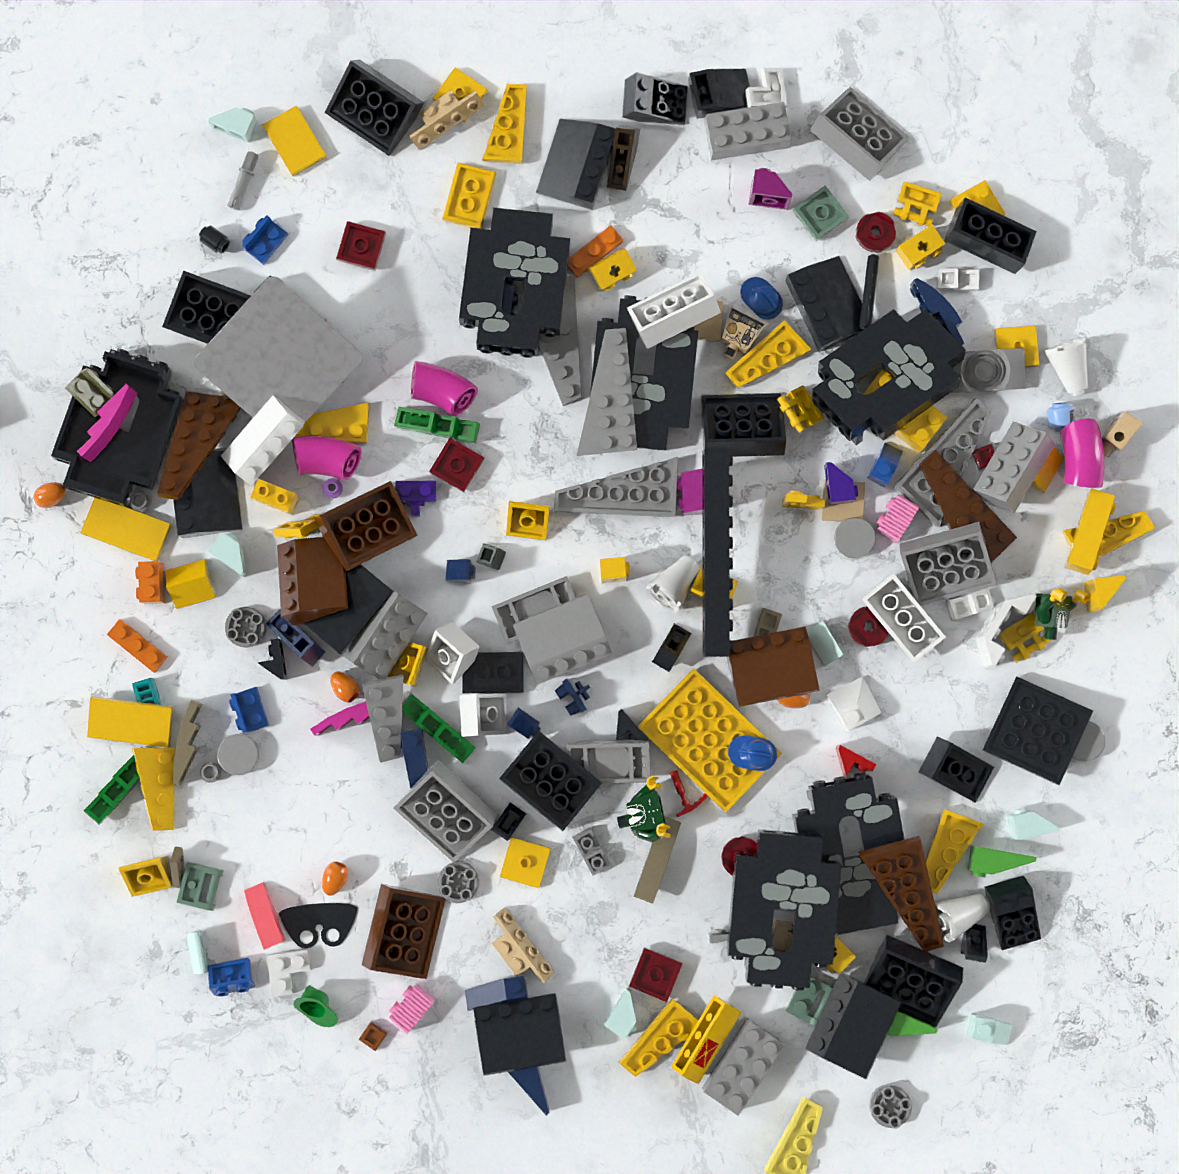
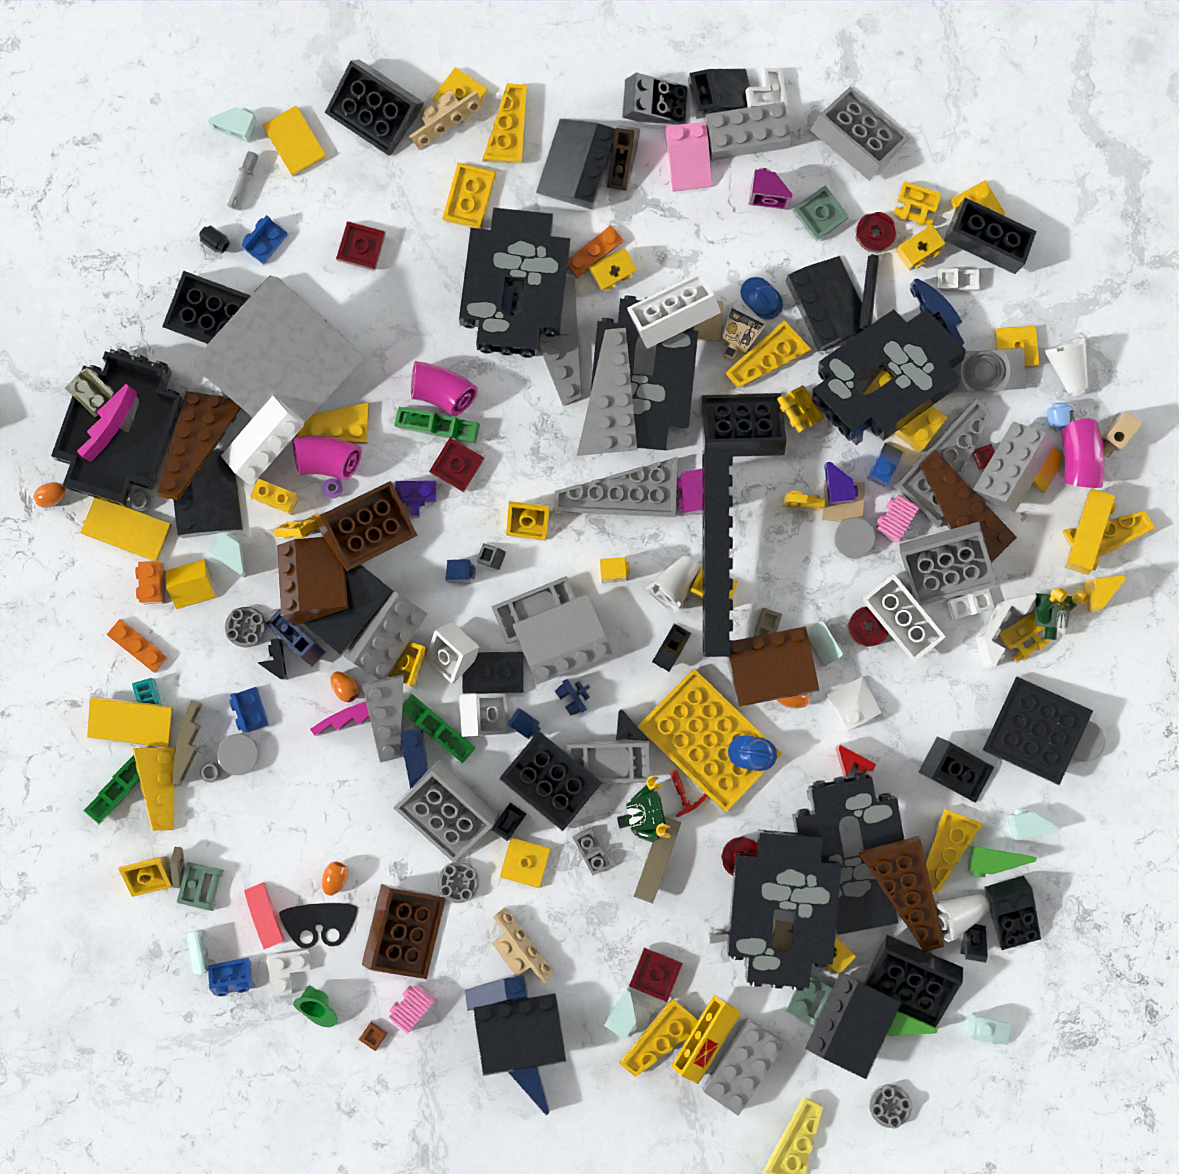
none -> bright pink slope [665,122,712,192]

